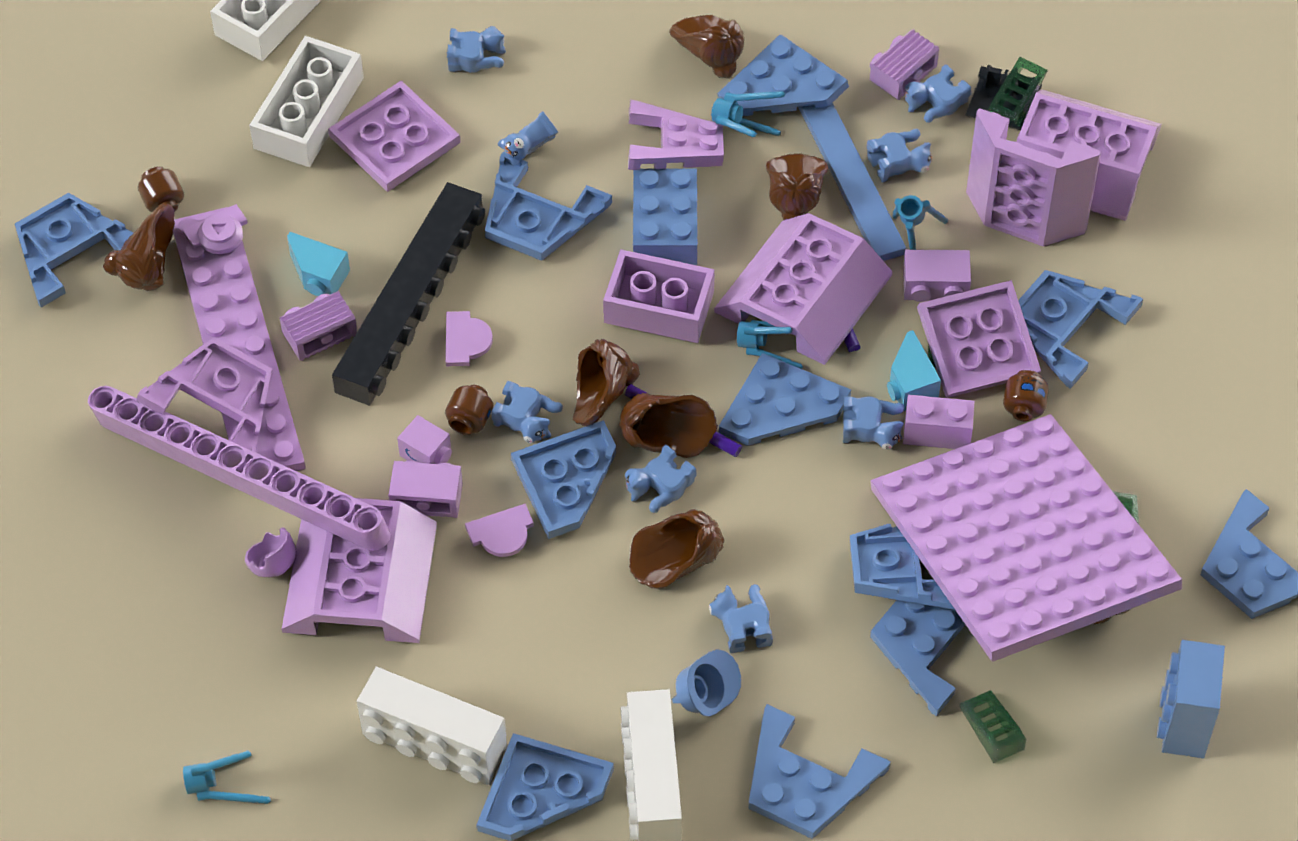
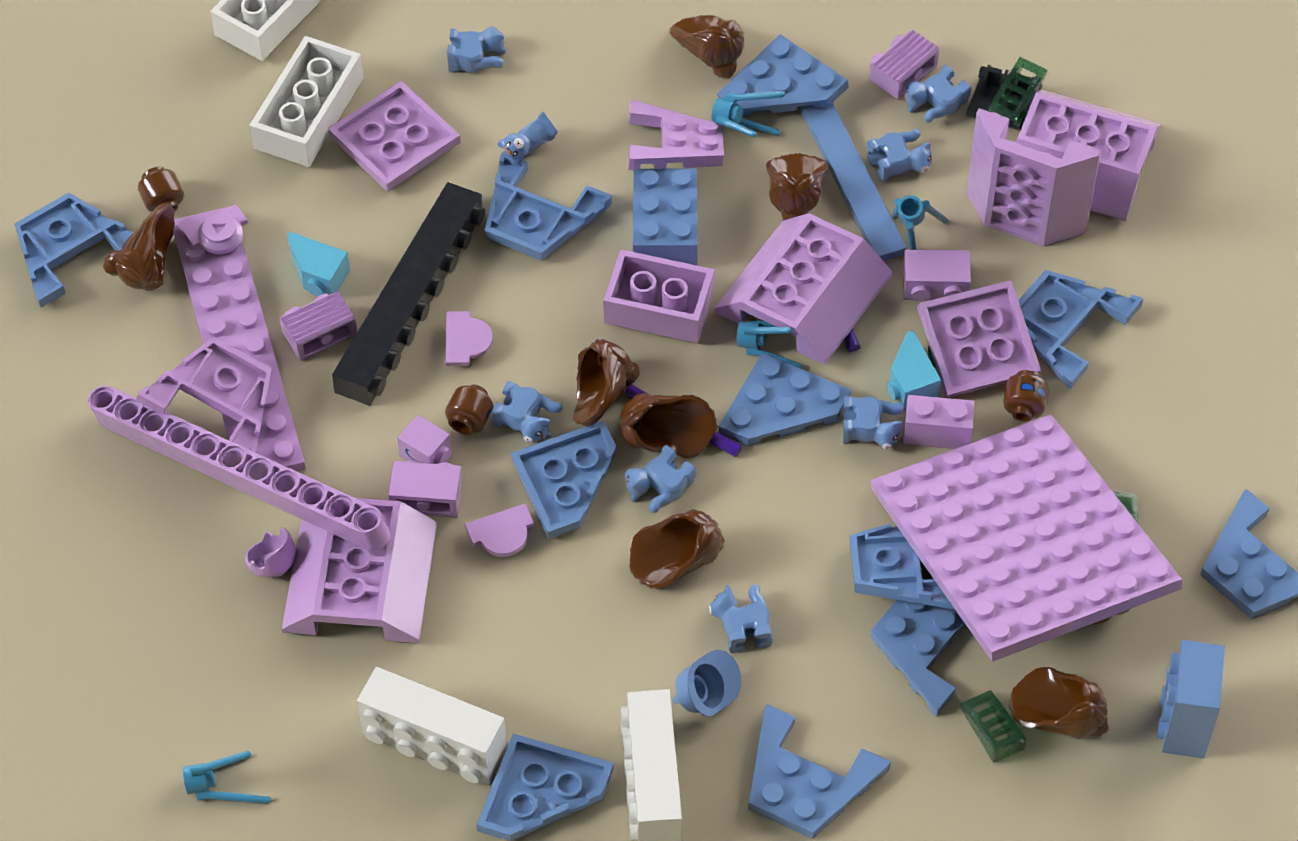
none -> reddish brown hair [1009,667,1109,739]

